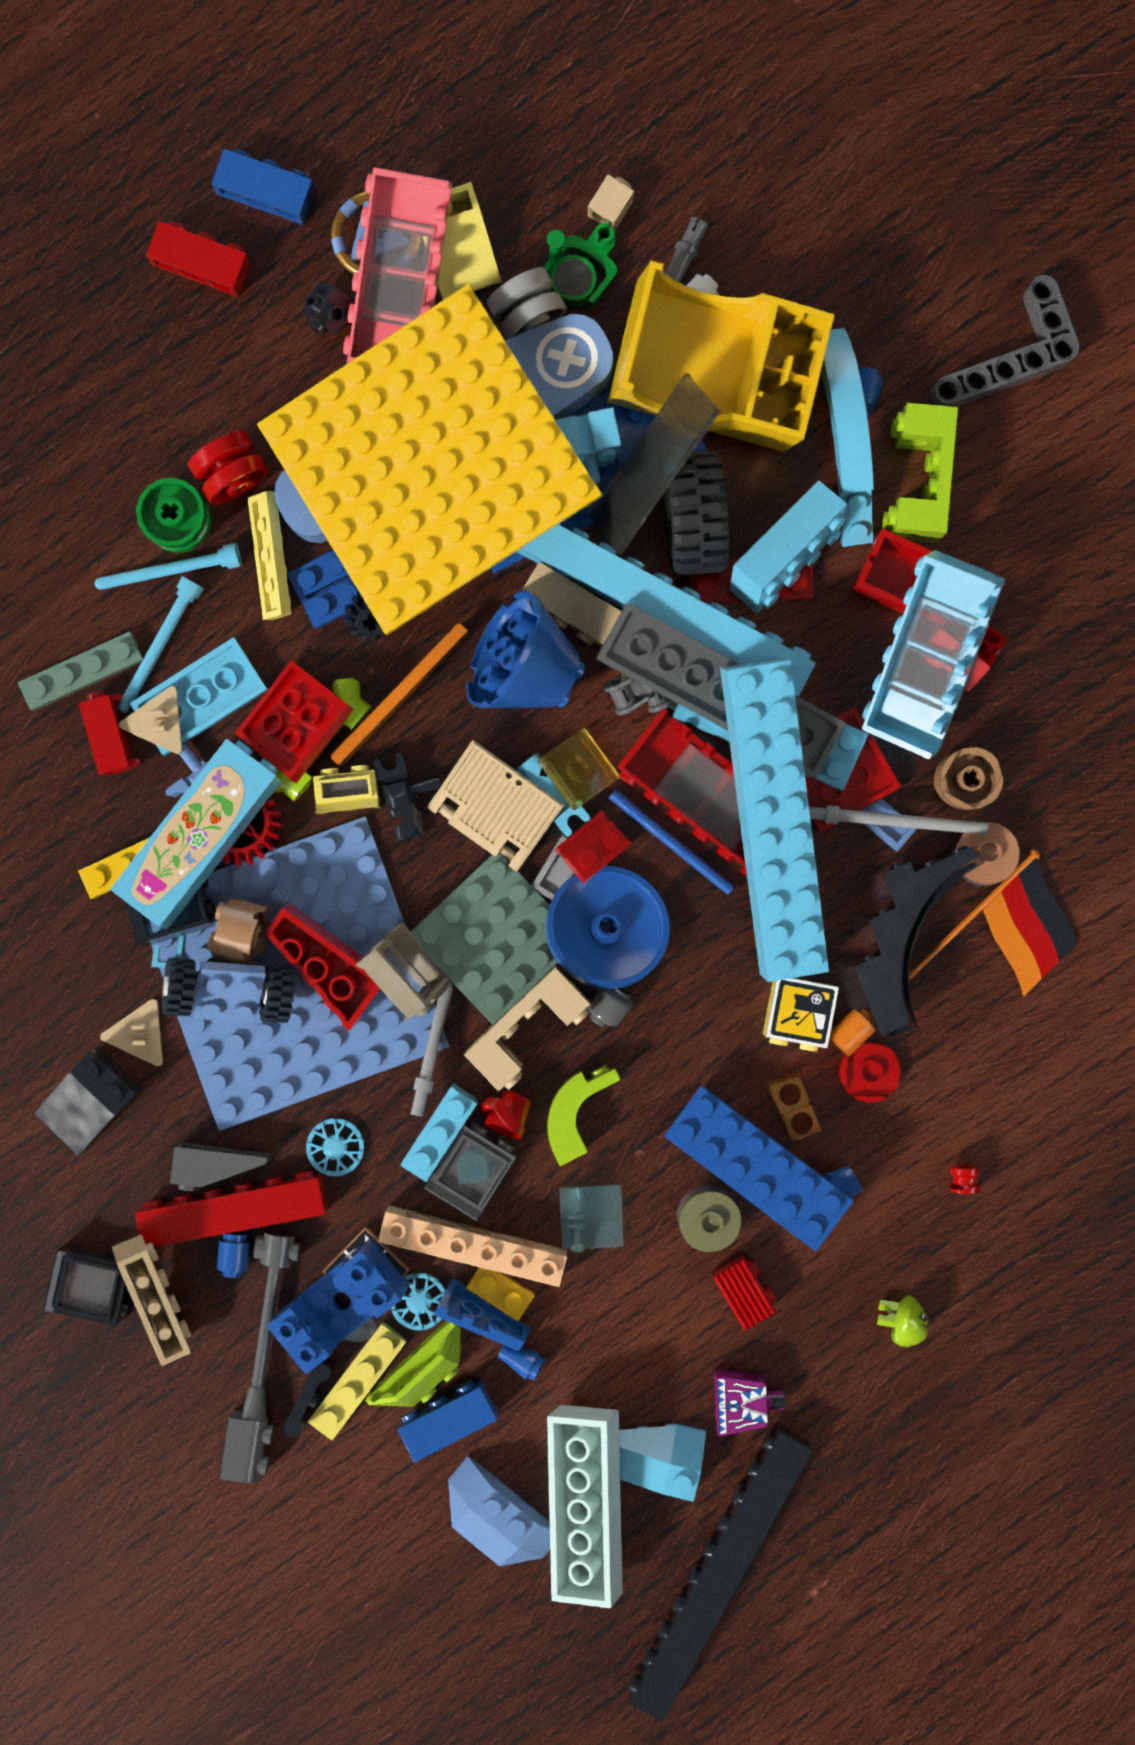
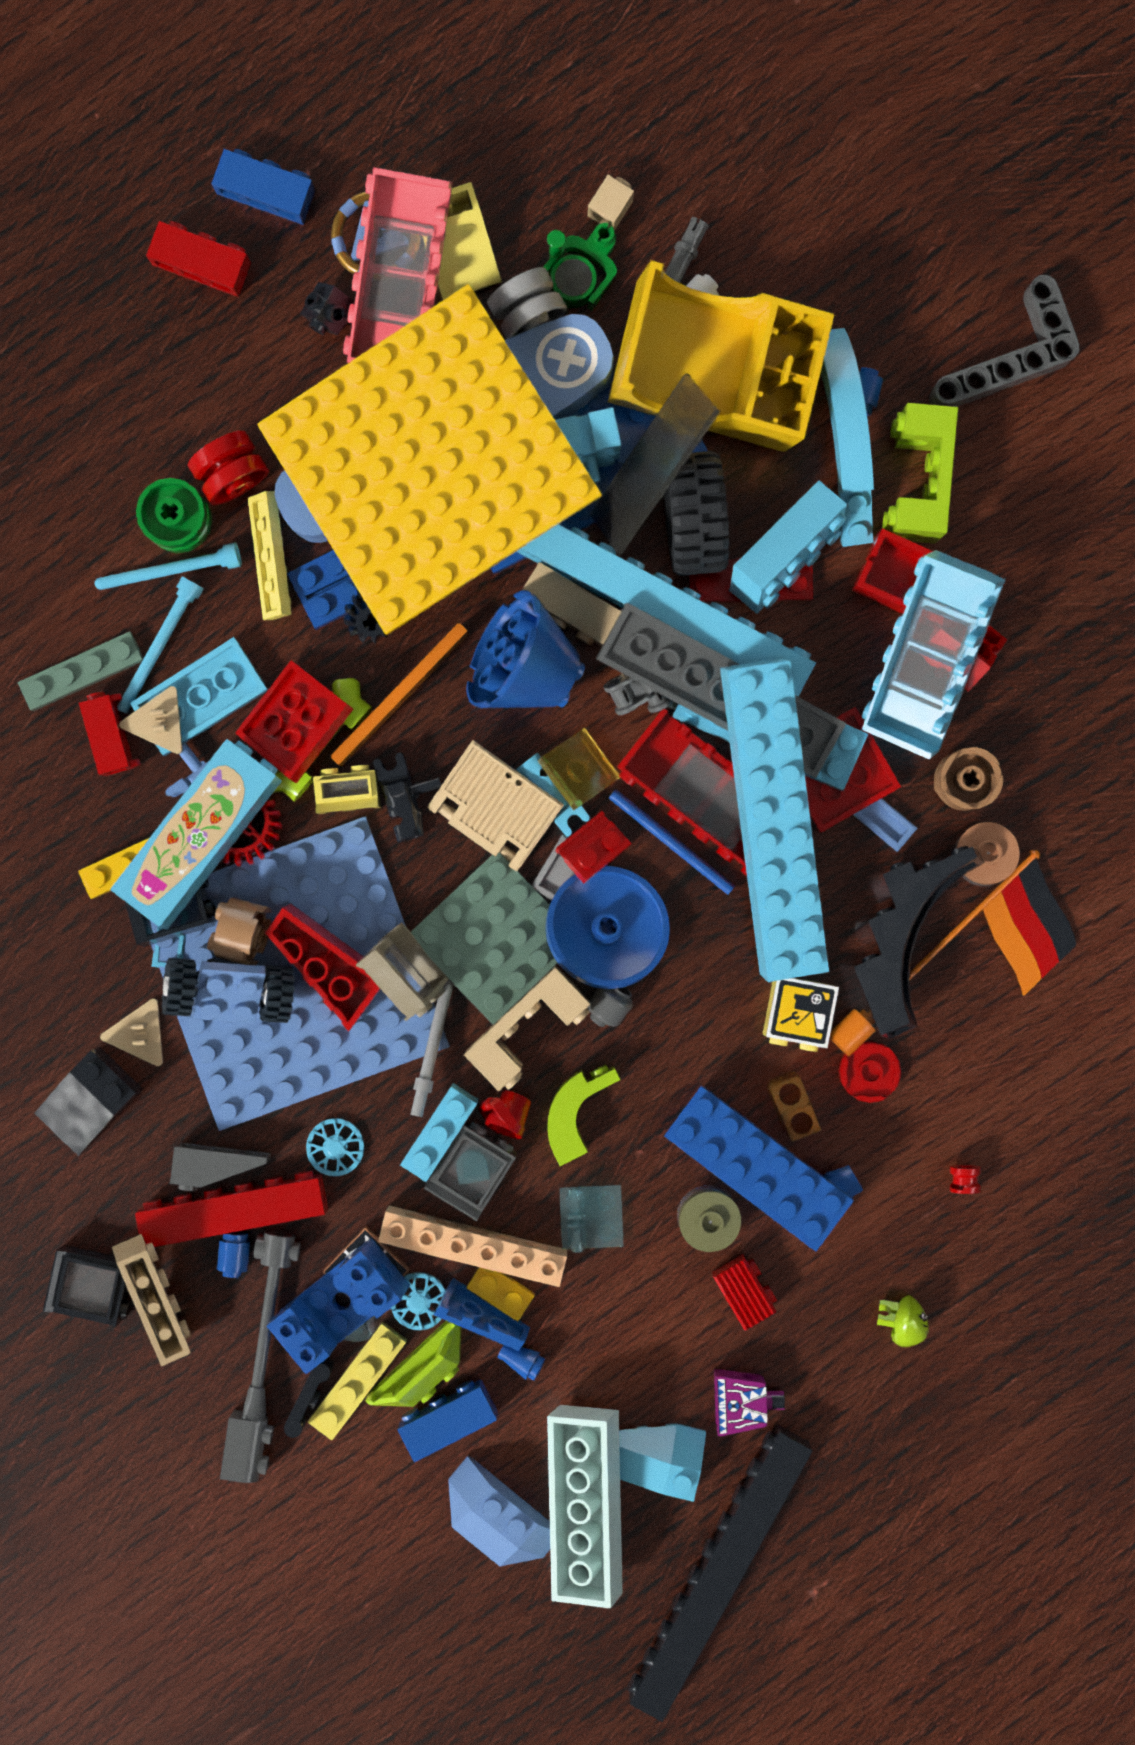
light grey bar [809,805,988,835] -> none

